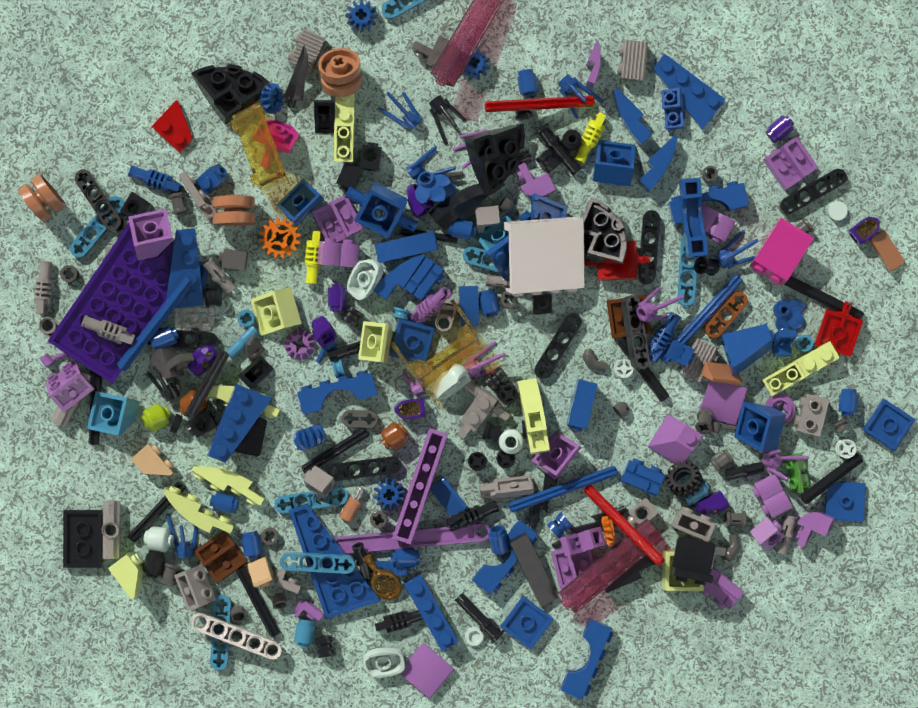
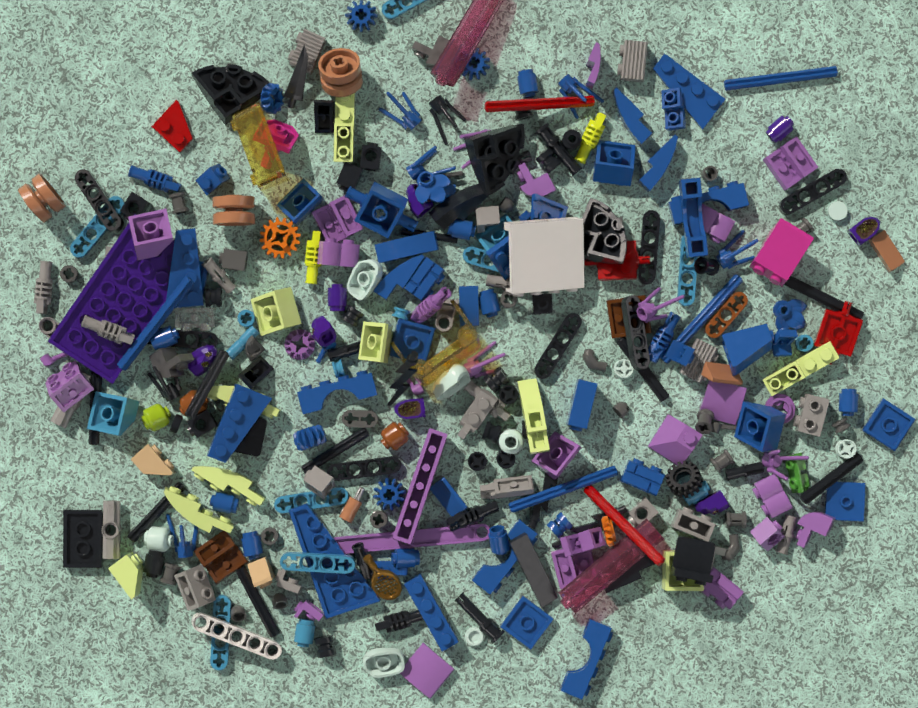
light grey hinge [179,171,217,221] -> none
none -> black piece [388,351,418,406]
none -> blue axle [724,66,838,91]

